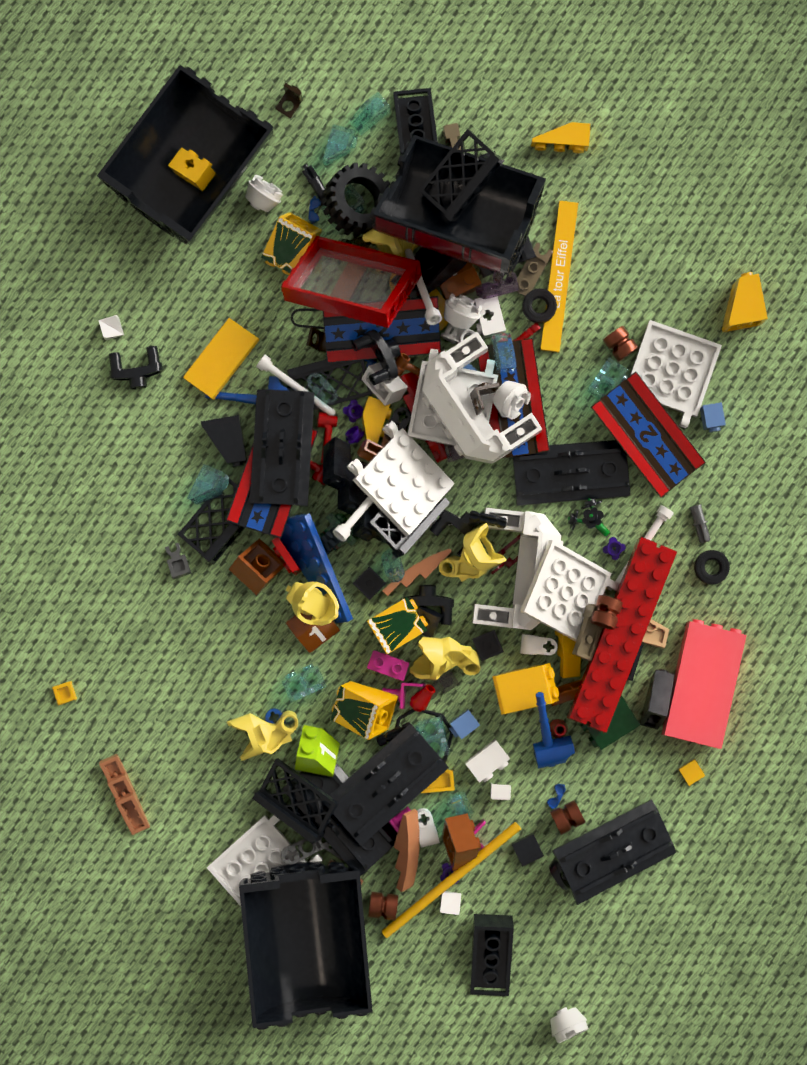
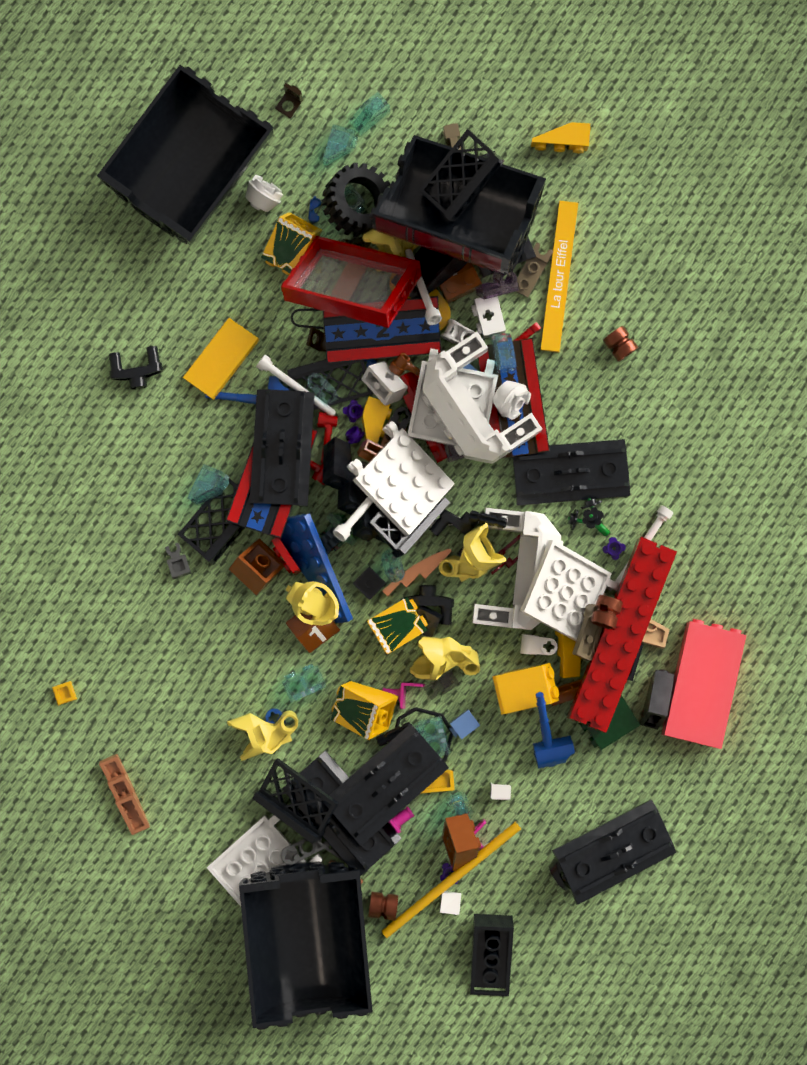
white slope [98,315,124,341] -> none
yellow brick [168,147,216,192] -> none
black slope [201,415,247,468] -> none
lime slope [295,725,340,777] -> none
black piece [302,164,326,207] -> none
black connector [351,329,401,386] -> none
dark pink bracket [367,650,409,681] -> none
black slope [393,88,438,155] -> none
nougat slope [394,809,419,892] -> none
red cone [410,684,435,712] -> none
white piece [417,808,440,848] -> none
white cone [444,294,482,329] -> none
white brick [465,739,510,783] -> none
dark brown bracket [470,382,500,415] -> none
black piece [472,630,504,661] -> none
black piece [511,833,544,867] -> none
black tyre [522,288,557,323] -> none
blue piece [547,784,566,809] -> none
red cone [549,719,568,738] -> none
copper wheel [550,800,585,835] -> none
white cone [550,1007,589,1043] -> none
clear light blue brick [587,357,628,400] -> none
hinge [590,372,706,498] -> none
white plate [630,320,722,428] -> none
yellow tile [678,759,705,786] -> none
dark grey axle [689,504,710,543] -> none
black tyre [694,550,730,585] -> none
medium blue brick [700,402,726,433] -> none
yellow slope [722,272,768,333] -> none

